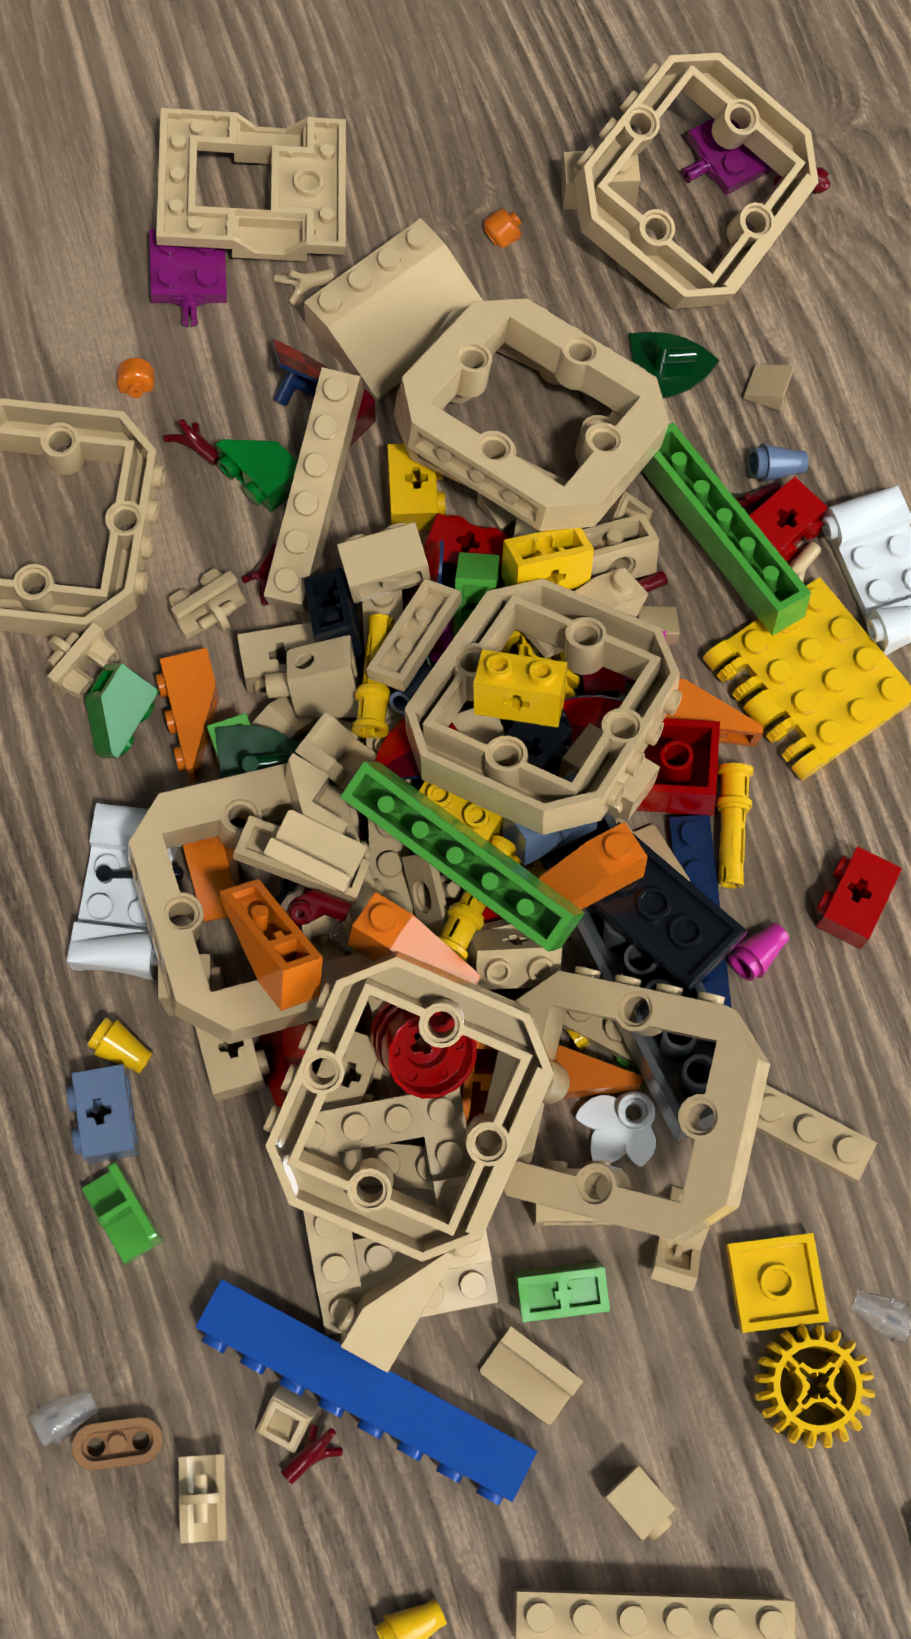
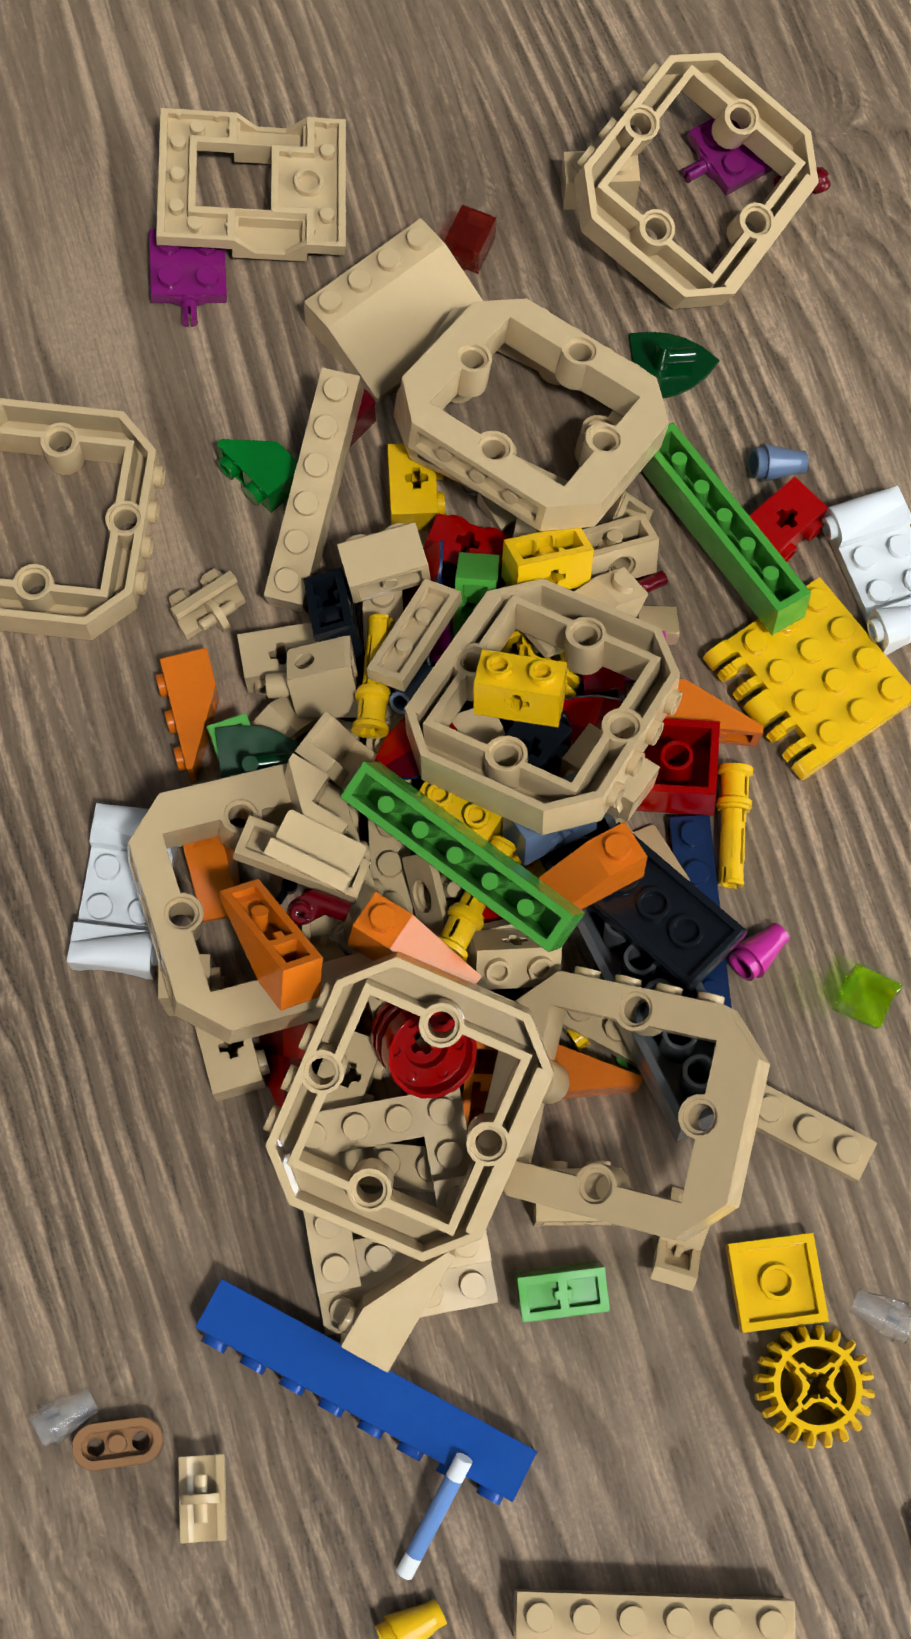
tan hips [47,622,119,700] -> none
sand blue brick [66,1064,140,1164] -> none
bright green panel [81,1162,164,1265] -> none
slope [85,663,159,758] -> none
yellow cone [87,1017,154,1074] -> none
black hinge [96,865,184,884] -> none
orange piece [117,357,155,398] -> none
dark red bar [163,419,219,466] -> none
dark red bar [242,544,277,606] -> none
tan slope [256,1385,319,1453] -> none
shield [271,339,329,406] -> none
tan bar [274,269,334,305] -> none
dark red bar [281,1425,343,1485] -> none
tan panel [480,1327,583,1425] -> none
orange piece [483,208,522,248] -> none
white plate [575,1091,656,1167] -> none
tan brick [602,1466,676,1541] -> none
dark red bar [735,481,782,515] -> none
tan slope [743,365,795,411] -> none
tan bar [788,542,821,583] -> none
red brick [815,846,903,949] -> none
none -> medium blue bar [396,1453,473,1580]
none -> clear red brick [445,205,497,274]
none -> clear neon green panel [833,964,903,1029]

